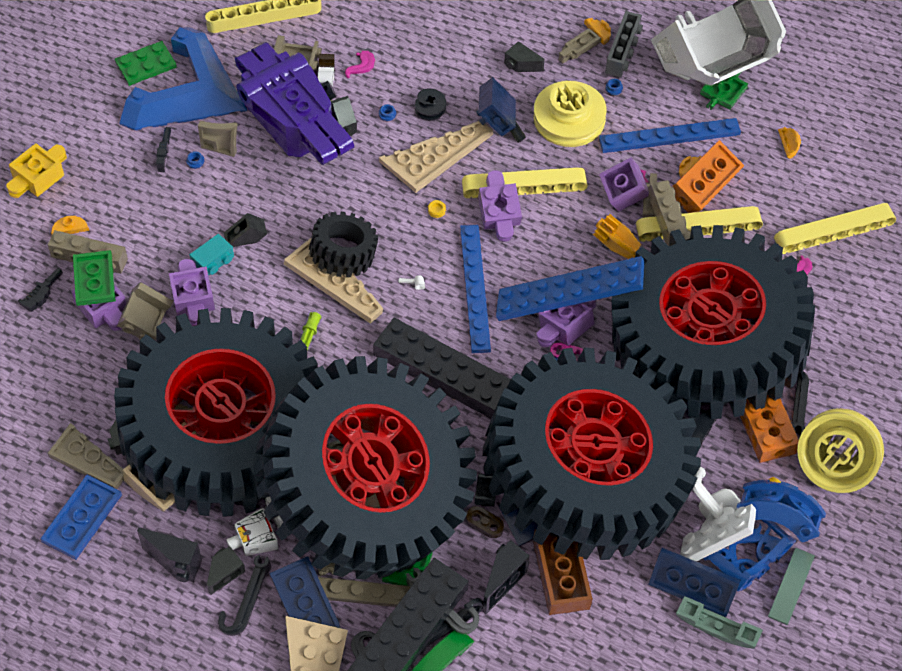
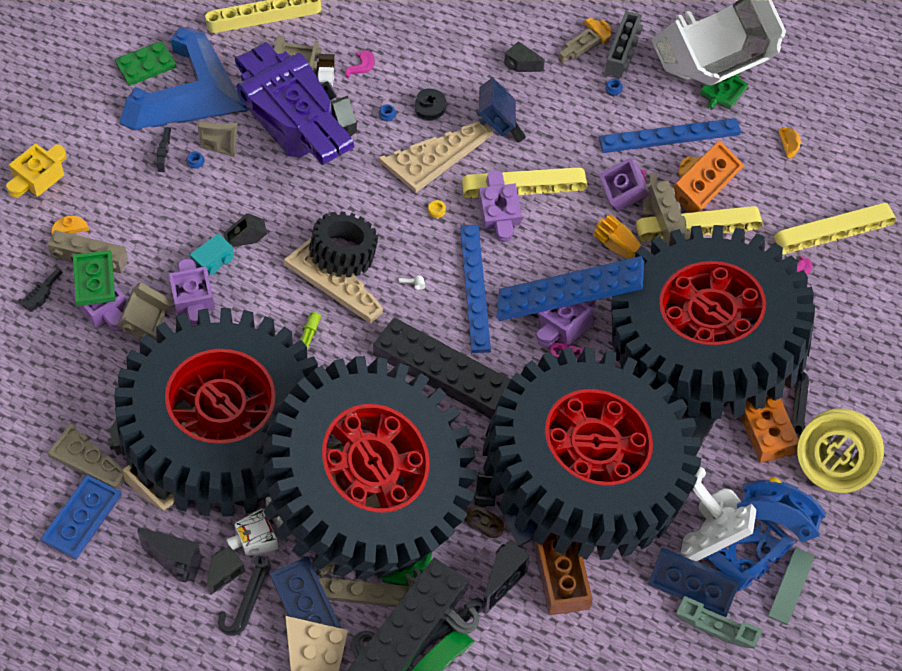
light yellow wheel [534,81,607,147] -> none

